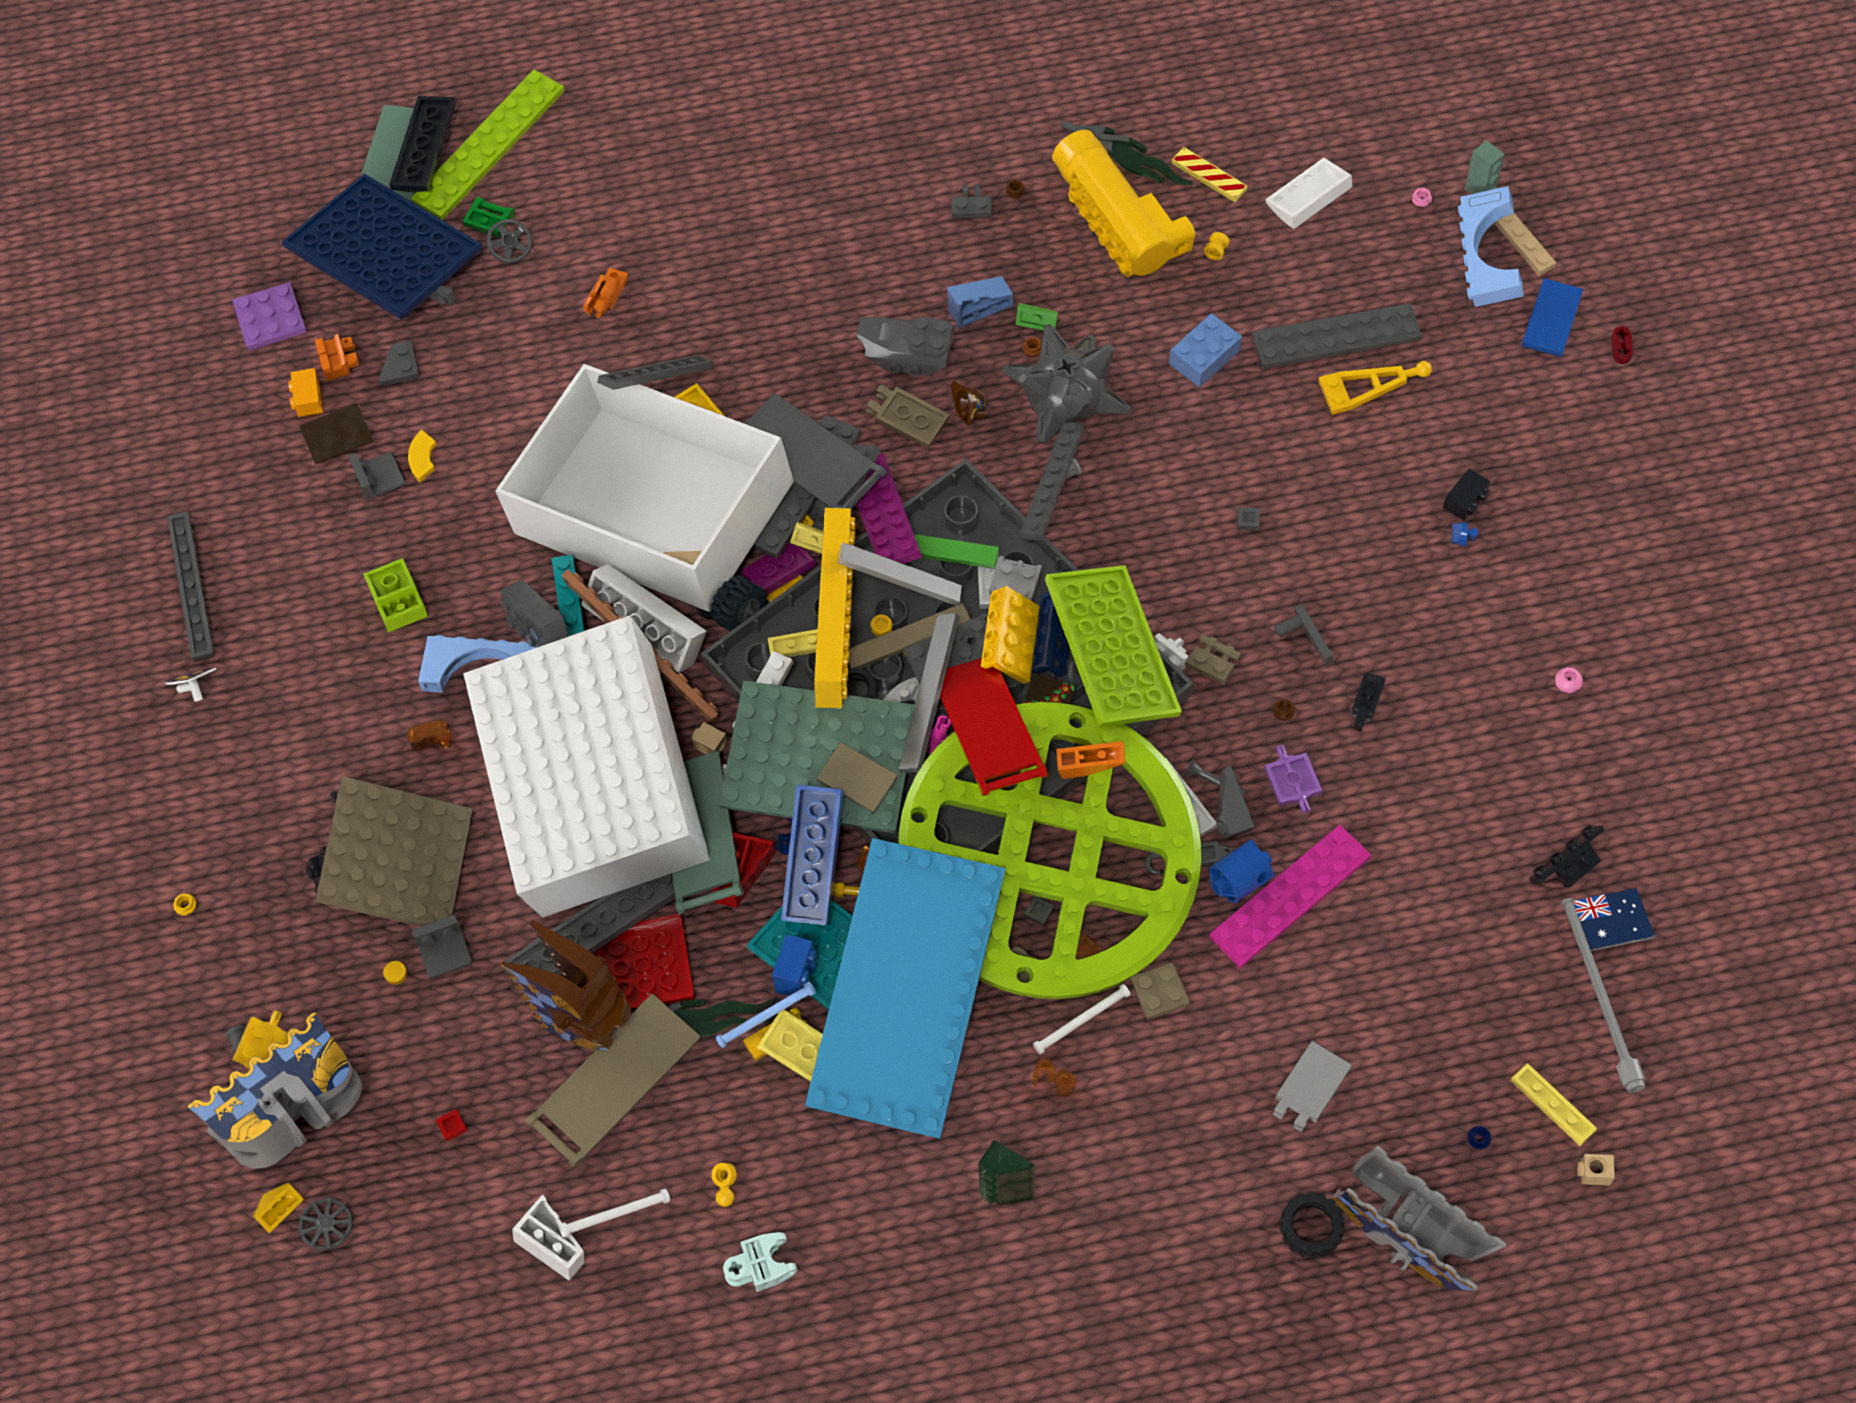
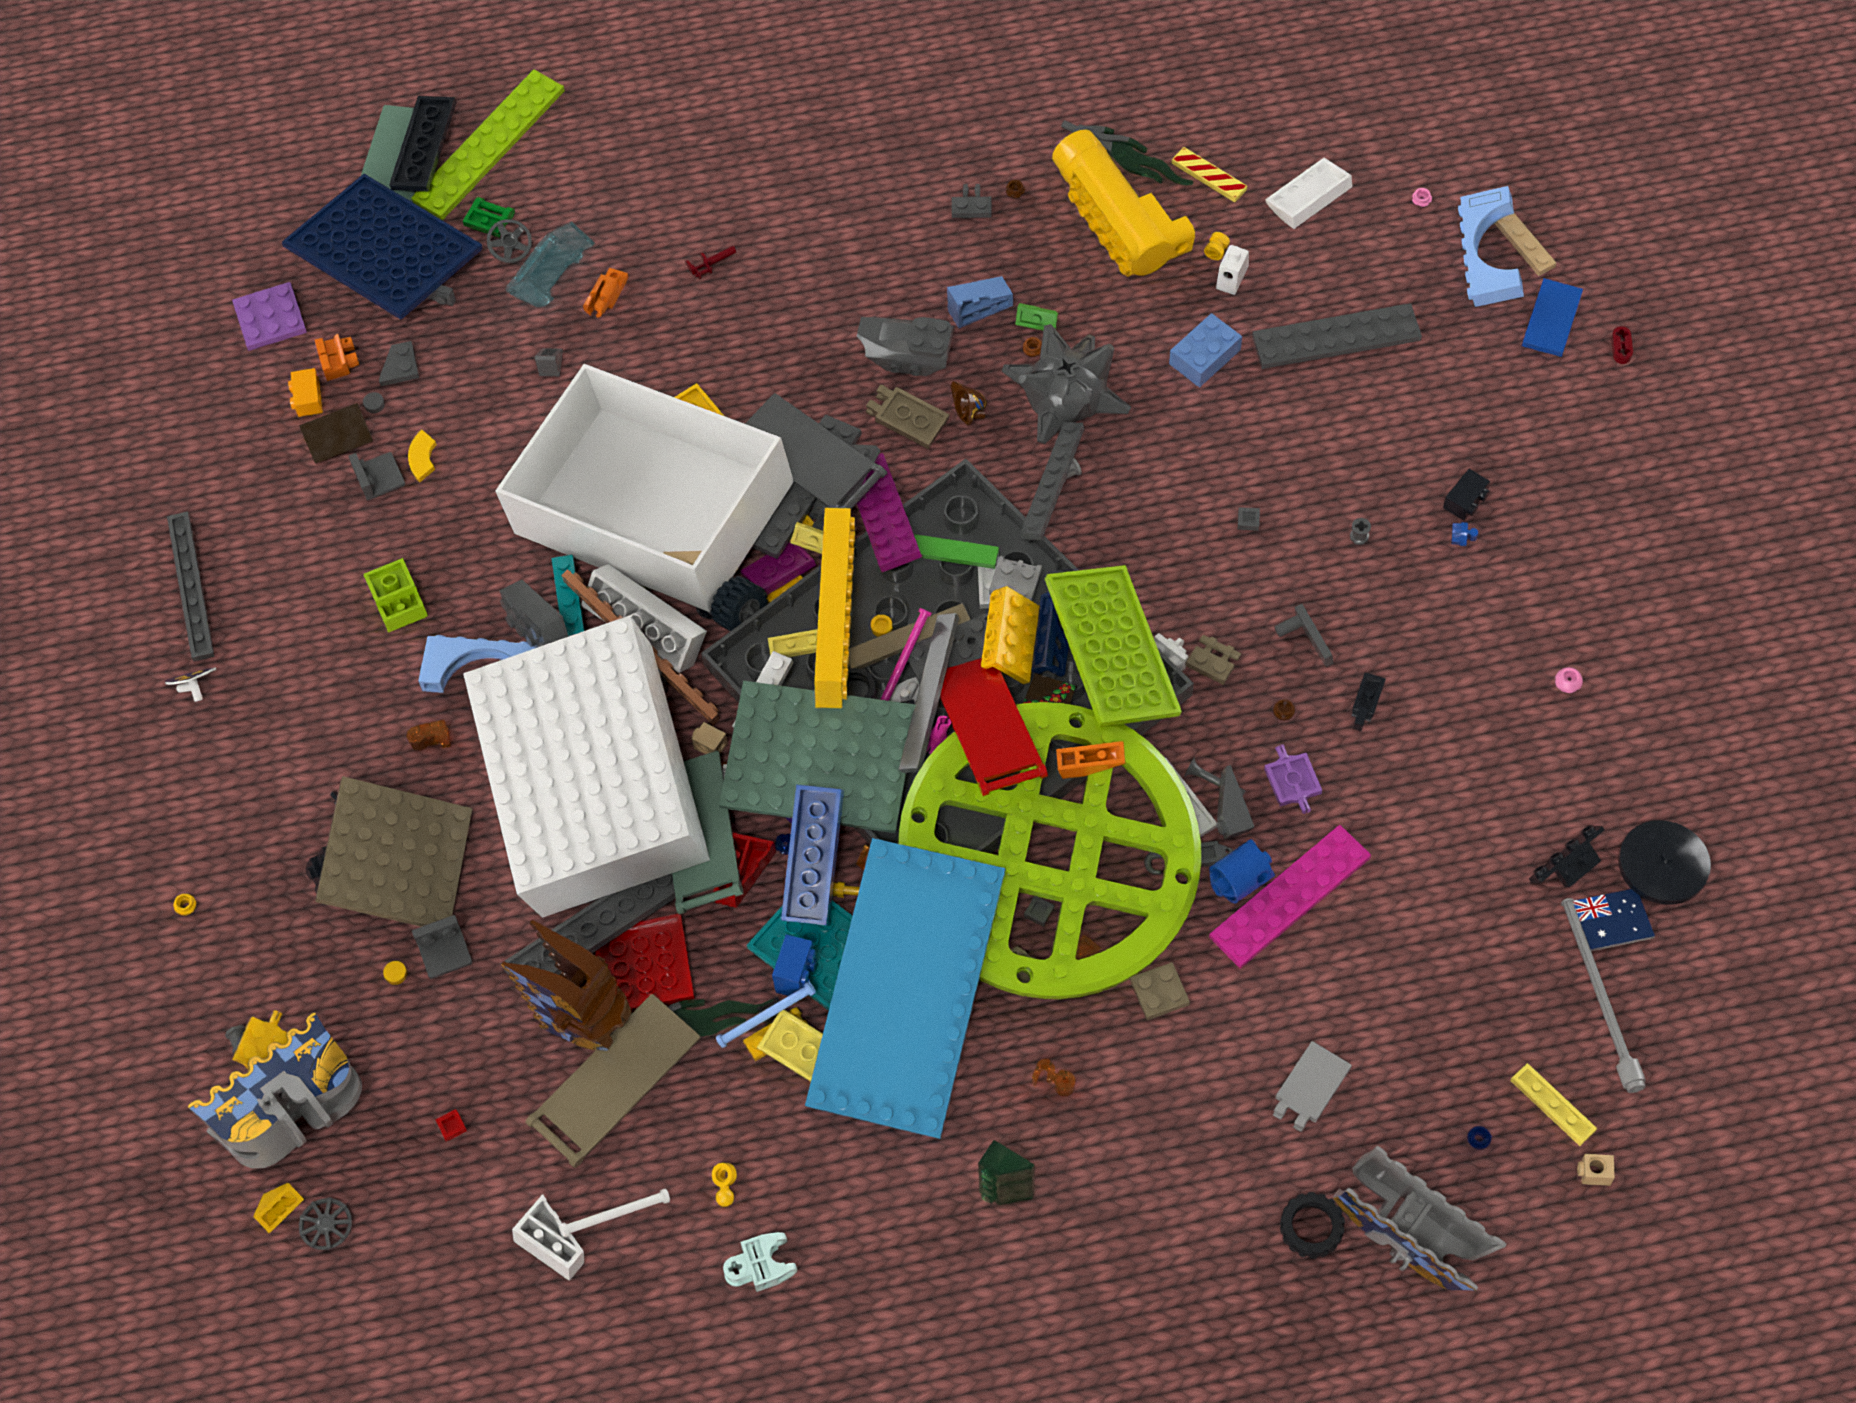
dark grey tile [597,355,713,390] -> none
dark tan tile [817,742,898,814] -> none
light grey tile [838,542,962,606] -> none
white bar [1033,984,1131,1055] -> none
yellow plate [1319,361,1432,415] -> none
sand green brick [1465,140,1504,194] -> none
none -> dark grey tile [363,392,385,413]
none -> clear light blue windscreen [505,221,595,308]
none -> dark grey slope [535,348,563,377]
none -> dark red piece [685,246,737,280]
none -> dark pink bar [879,608,932,701]
none -> white torso [1216,245,1249,295]
none -> dark grey bush [1350,518,1371,545]
none -> black dish [1618,820,1711,905]

